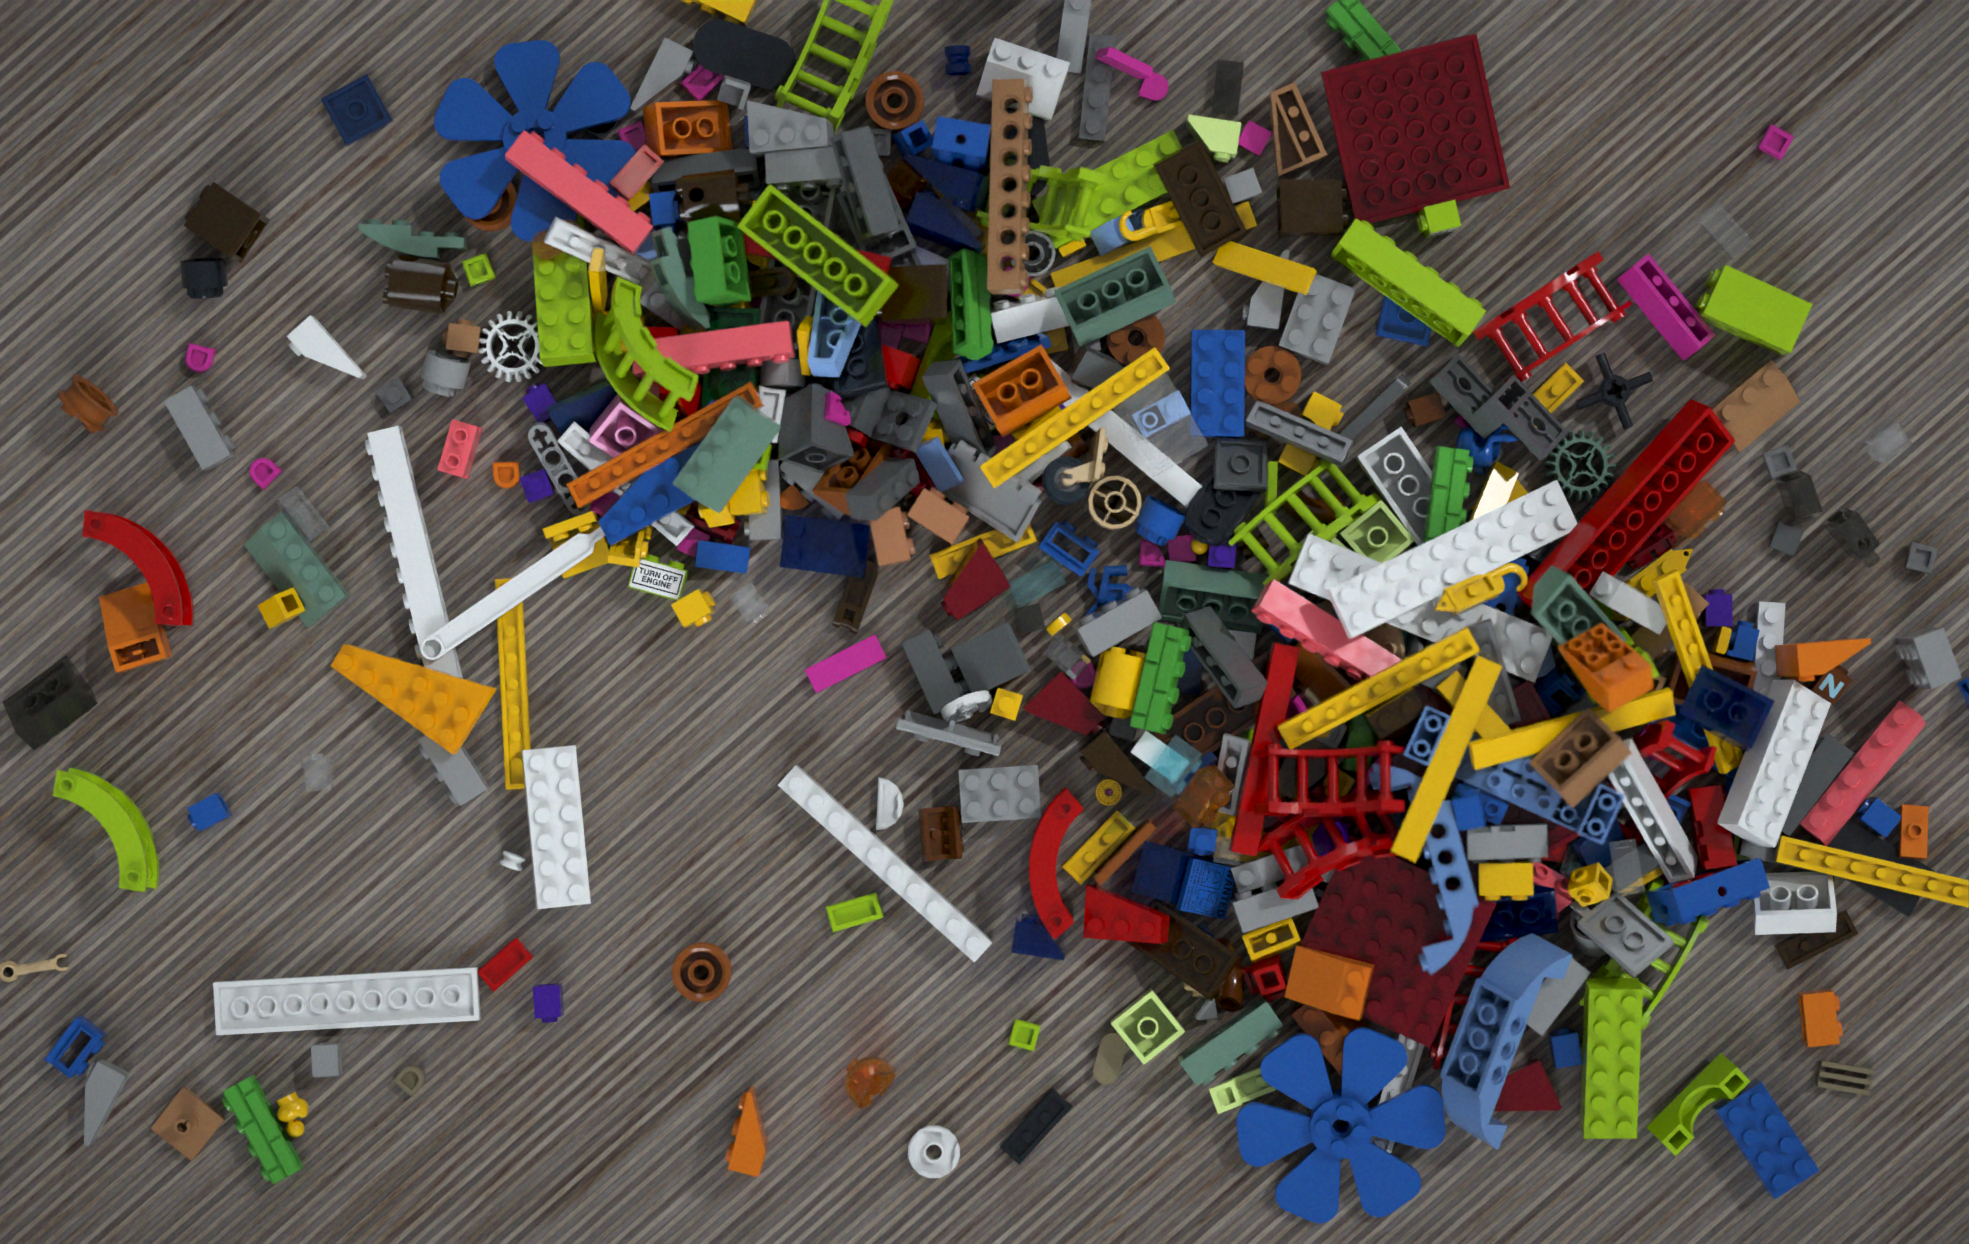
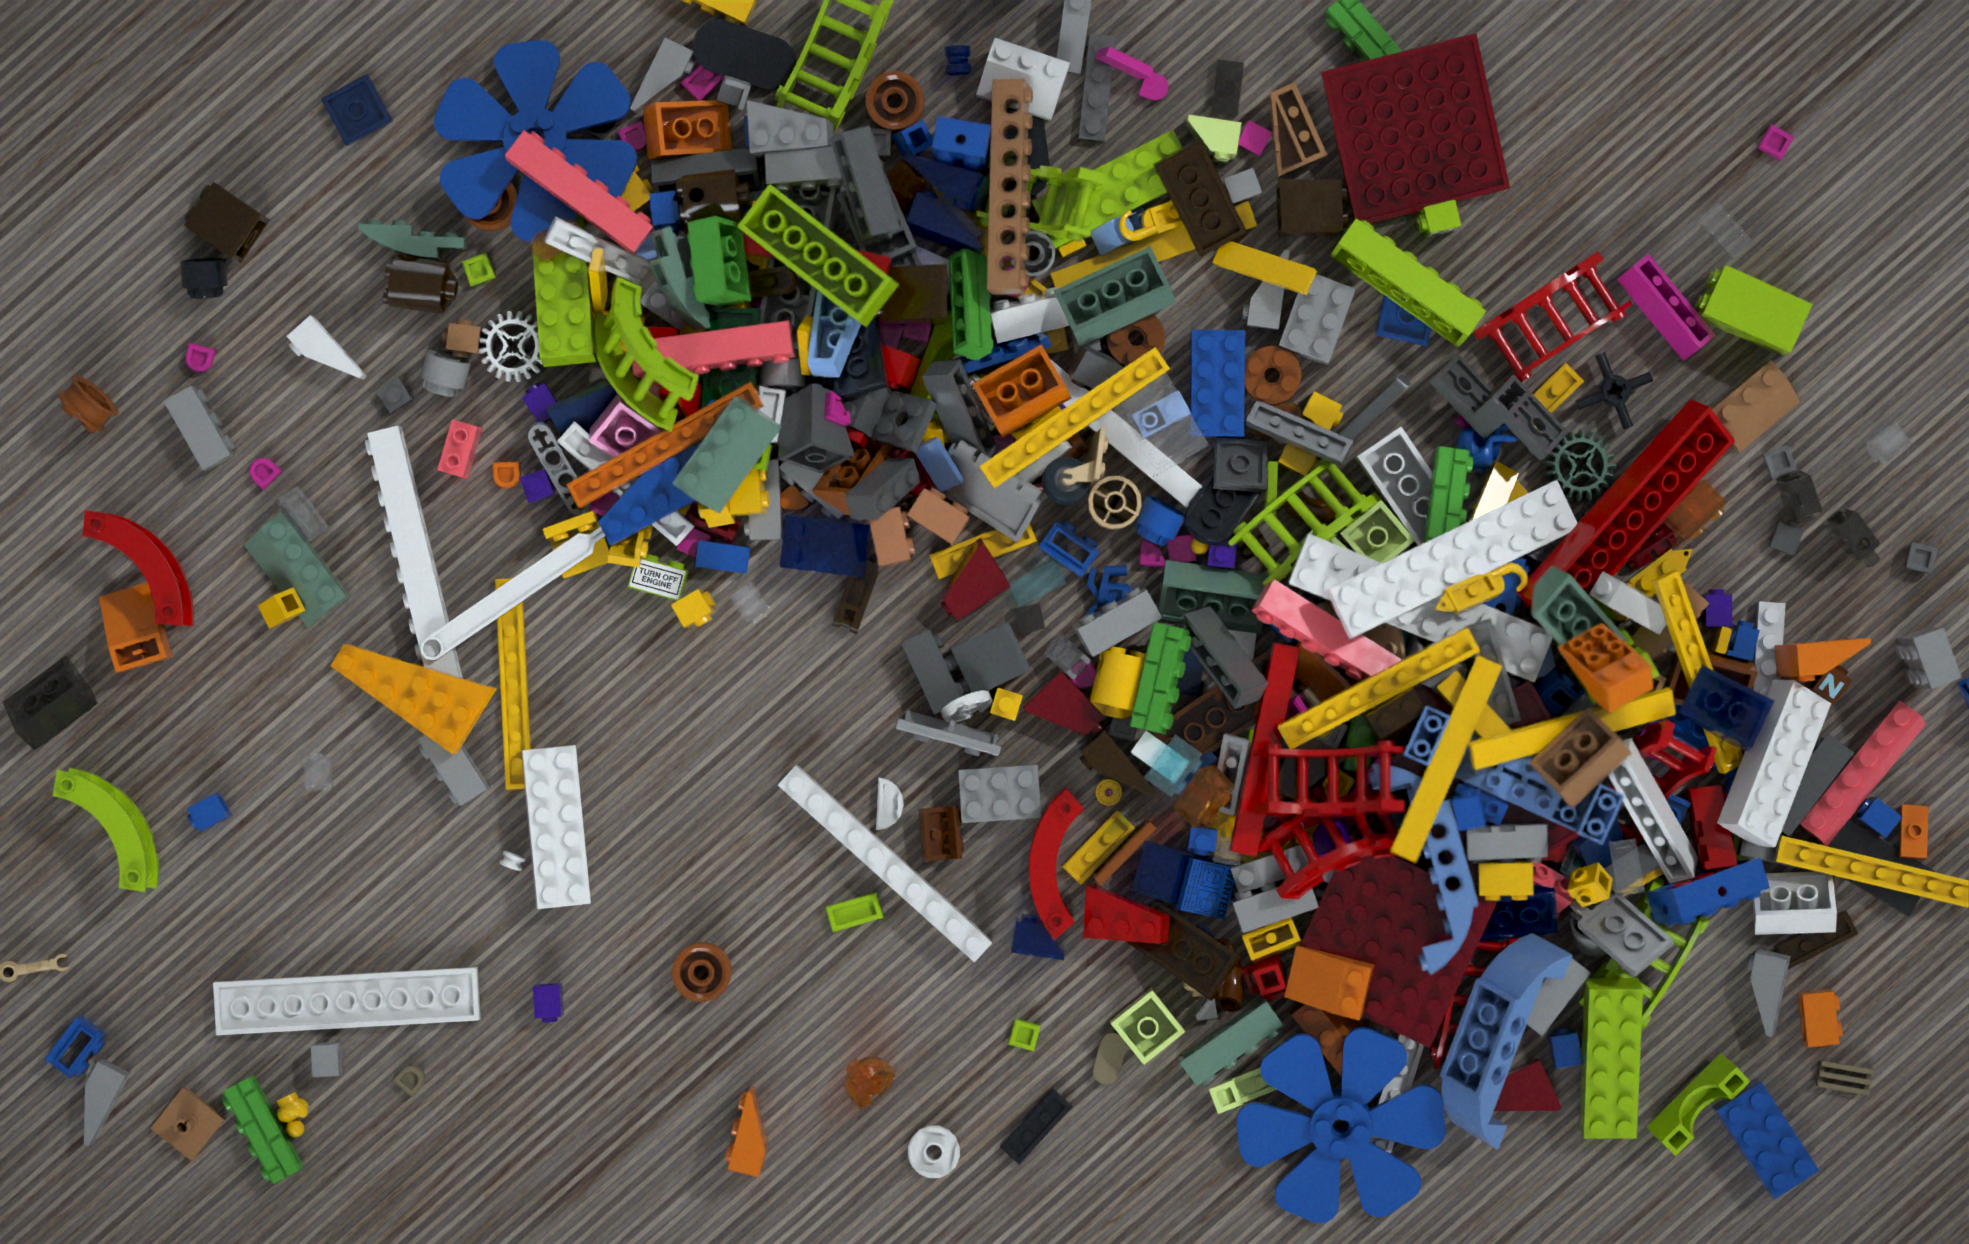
red tile [478,937,534,992] -> none
tile [609,144,664,202] -> none
dark pink tile [805,634,887,693] -> none
yellow tile [1046,612,1072,636] -> none
reddish brown brick [1404,392,1447,428] -> none
none -> light grey slope [1748,949,1791,1037]

